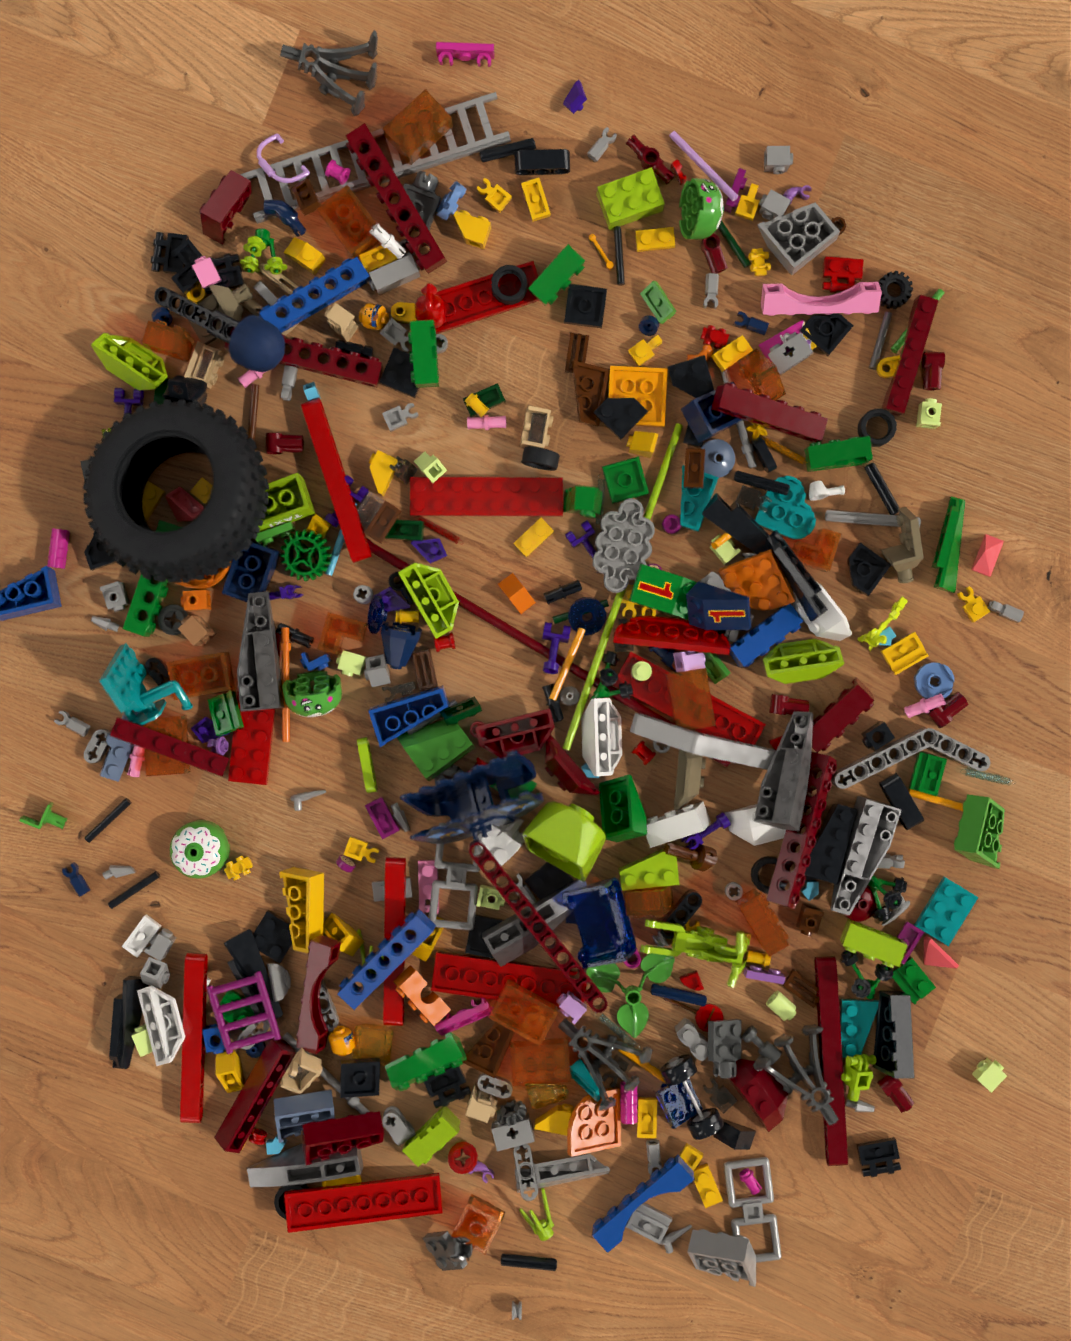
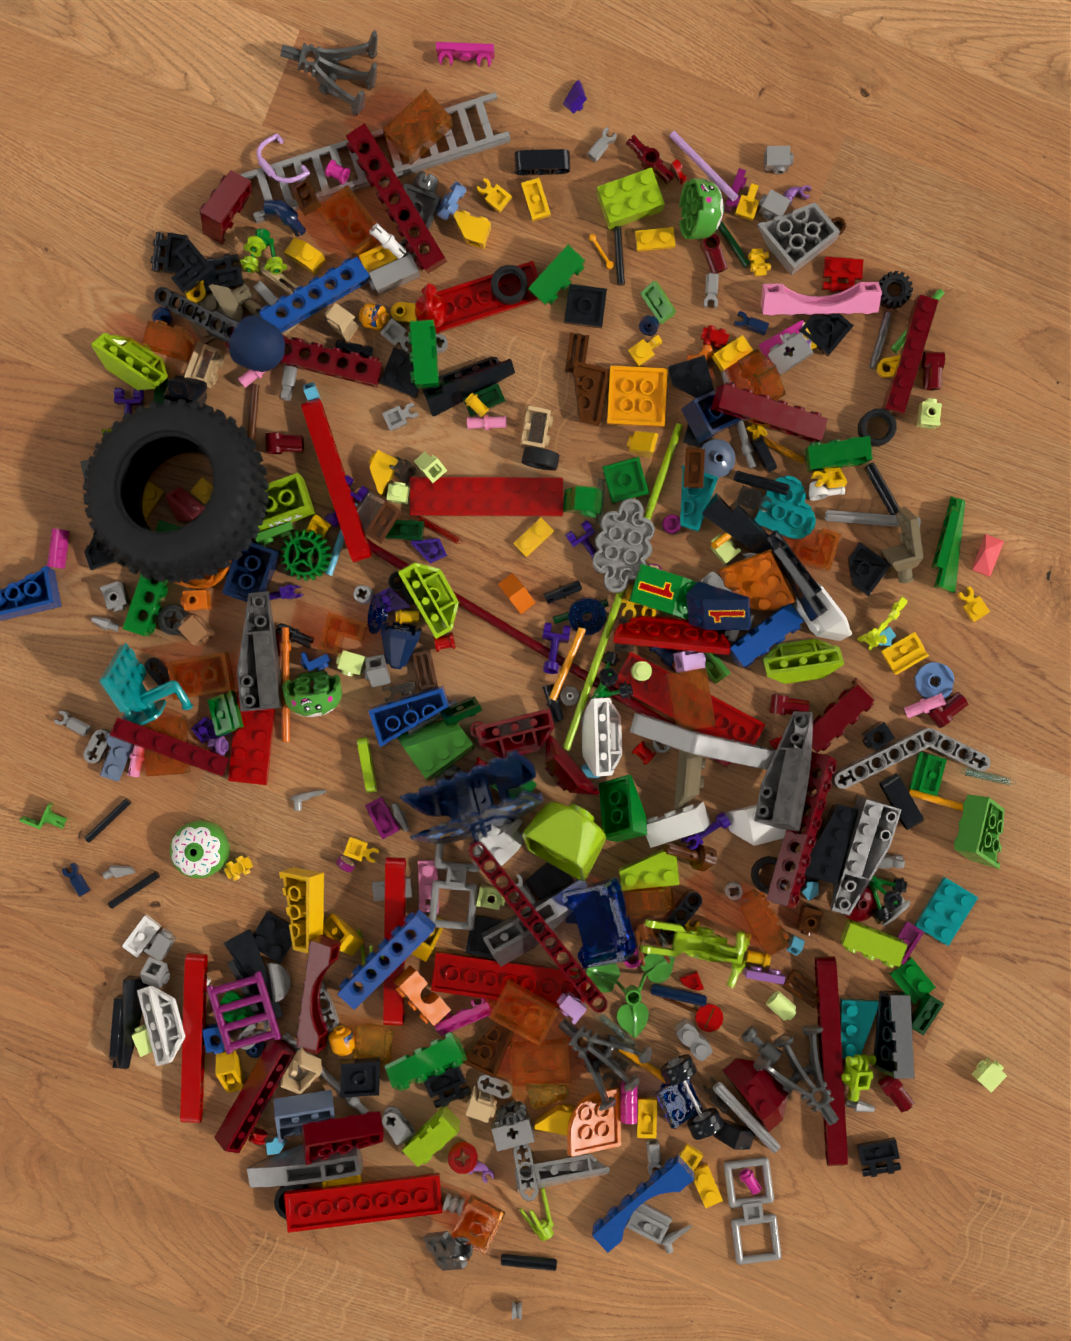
bright pink brick [192,256,222,289] -> none
black axle [480,138,536,163] -> none
teal slope [570,1059,600,1102] -> none
black plate [593,398,648,440] -> none
light grey wedge [688,1229,756,1287] -> none
dark grey plate [708,1019,741,1079] -> none
black plant [840,950,894,999] -> none
coral slope [924,935,959,968] -> none
light grey bar [988,601,1024,623] -> none
none -> yellowish green brick [387,482,410,505]
none -> black wedge [422,357,515,417]
none -> light grey bush [443,1193,465,1217]
none -> dark orange plant [632,924,671,966]
none -> light grey axle [713,1082,781,1153]
none -> medium azure piece [786,934,805,956]
none -> yellow plate [811,467,847,488]
none -> dark green plate [911,993,944,1036]

